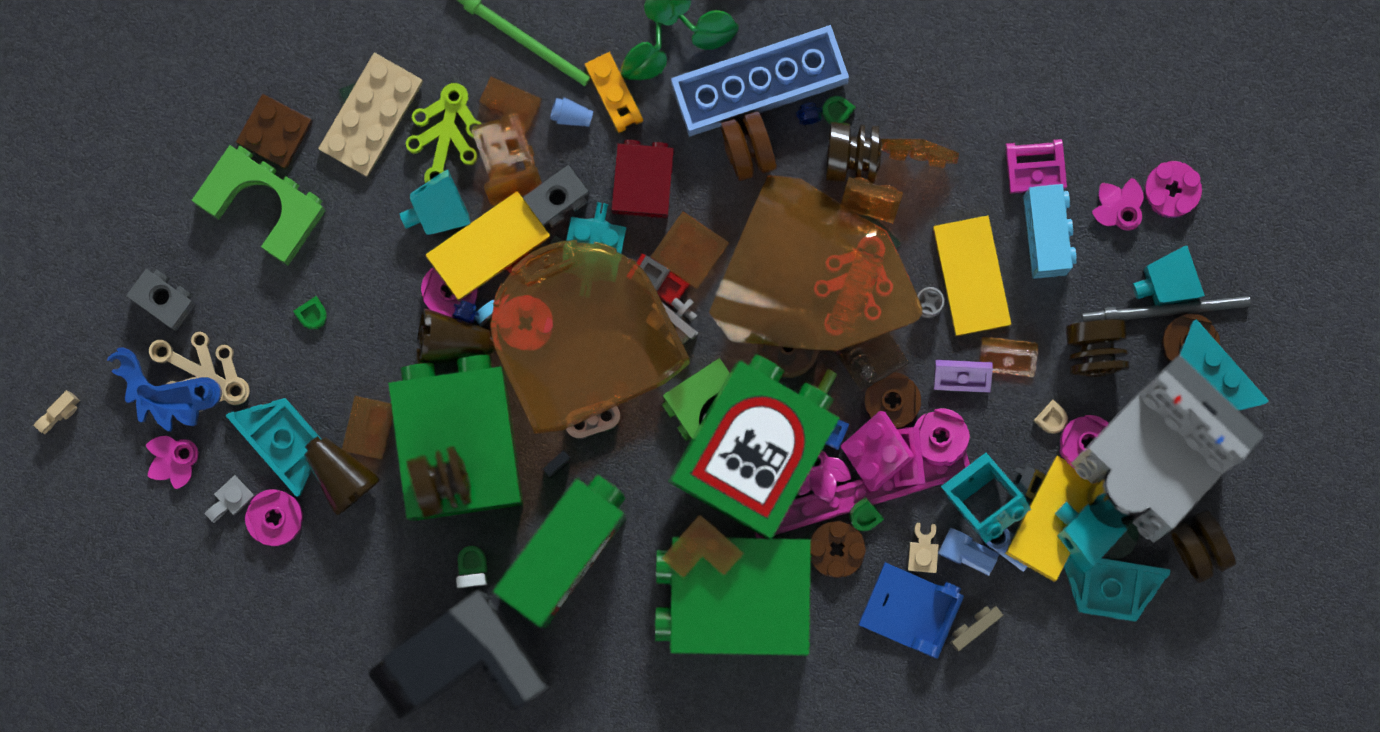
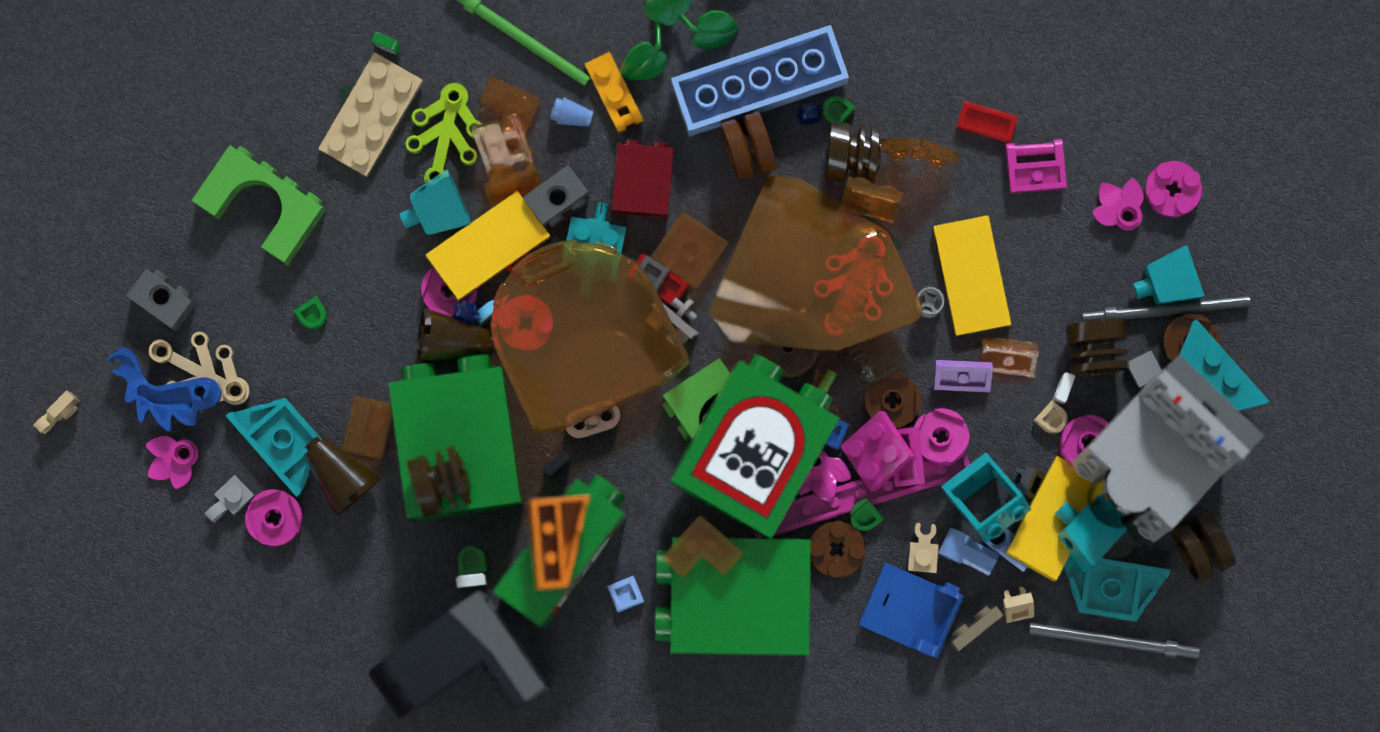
reddish brown plate [236,94,313,170] -> none
medium azure brick [1023,184,1076,279] -> none
none -> green tile [371,32,402,55]
none -> orange wedge [527,495,590,590]
none -> light blue tile [607,576,644,613]
none -> red tile [956,101,1018,144]
none -> tan tile [1003,587,1034,623]
none -> dark grey bar [1029,623,1200,659]
none -> white tile [1053,372,1075,405]
none -> light grey tile [1128,350,1162,389]

